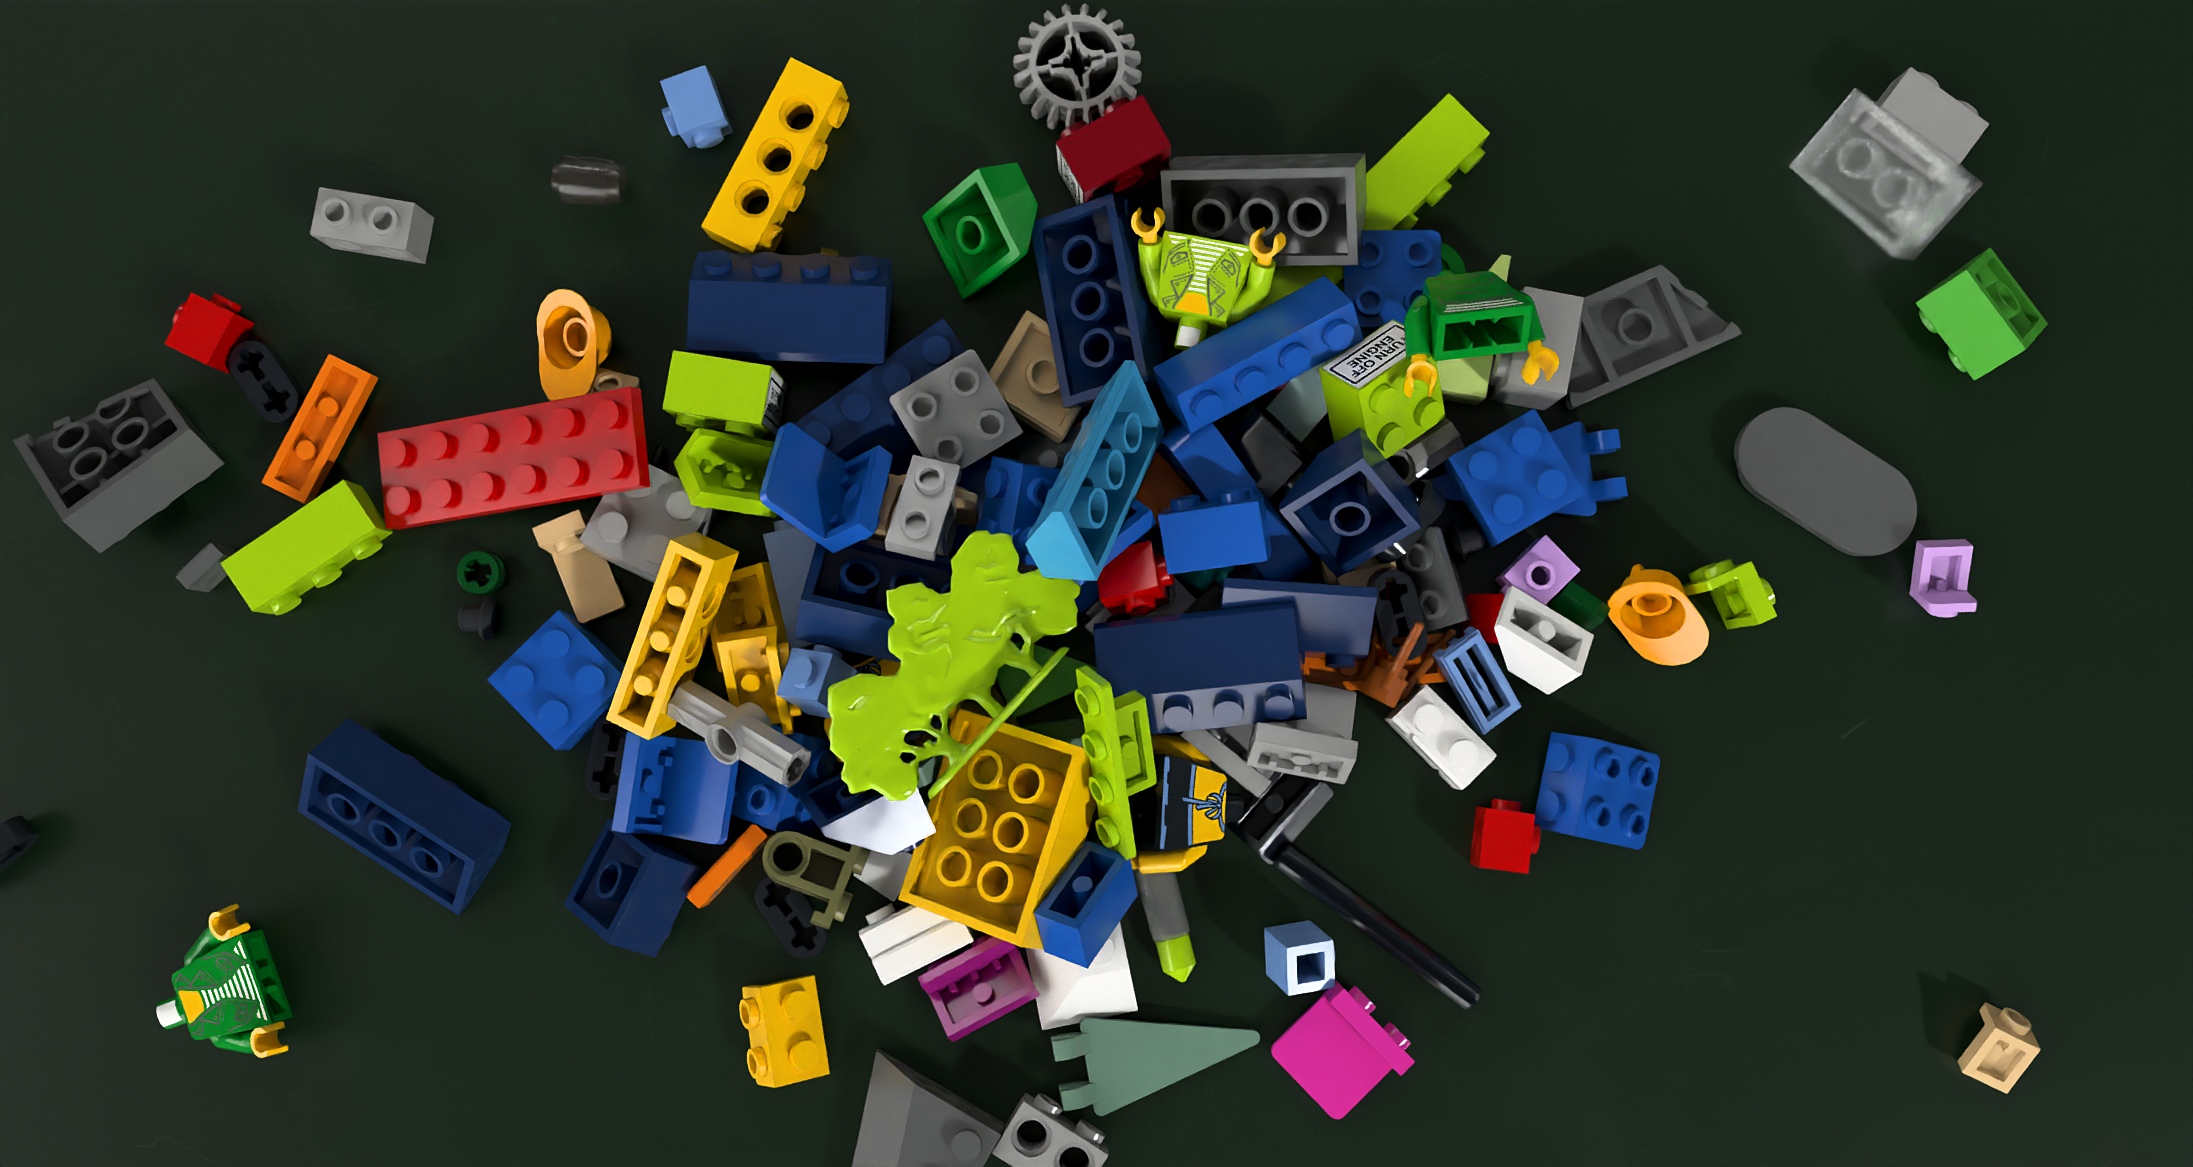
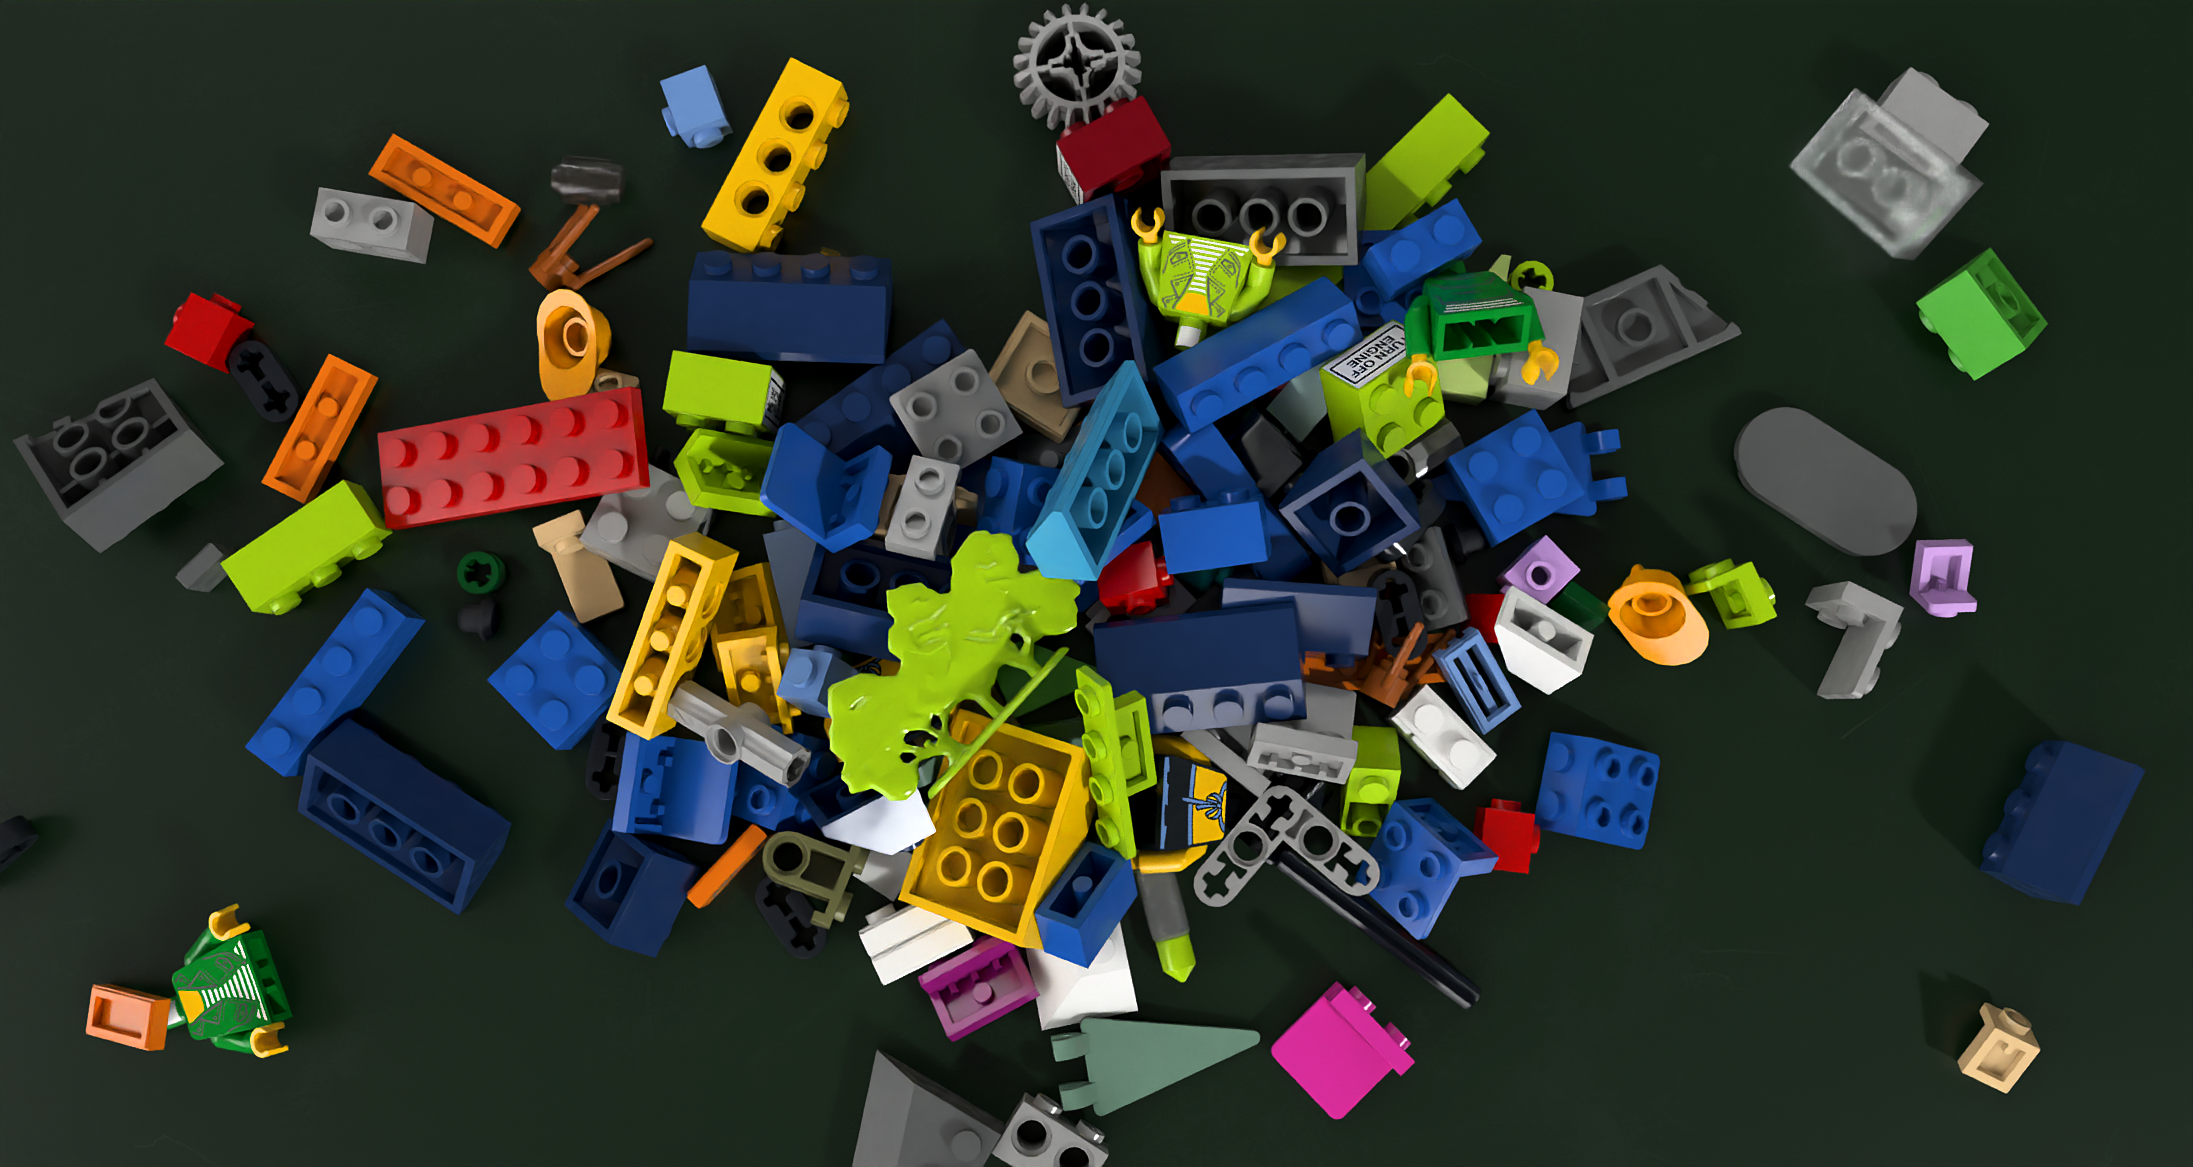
yellow bracket [739,975,830,1088] -> none
green slope [922,162,1038,300] -> none
medium blue brick [1264,920,1335,996] -> none
none -> orange tile [86,983,171,1051]
none -> blue brick [245,588,426,777]
none -> orange plate [368,133,521,249]
none -> dark orange plant [528,203,654,293]
none -> light grey beam [1194,785,1380,907]
none -> lime slope [1339,725,1401,837]
none -> blue bracket [1355,797,1499,940]
none -> blue brick [1361,198,1482,303]
none -> lime bush [1507,261,1554,291]
none -> light grey bracket [1805,581,1904,699]
none -> dark blue slope [1979,740,2146,905]

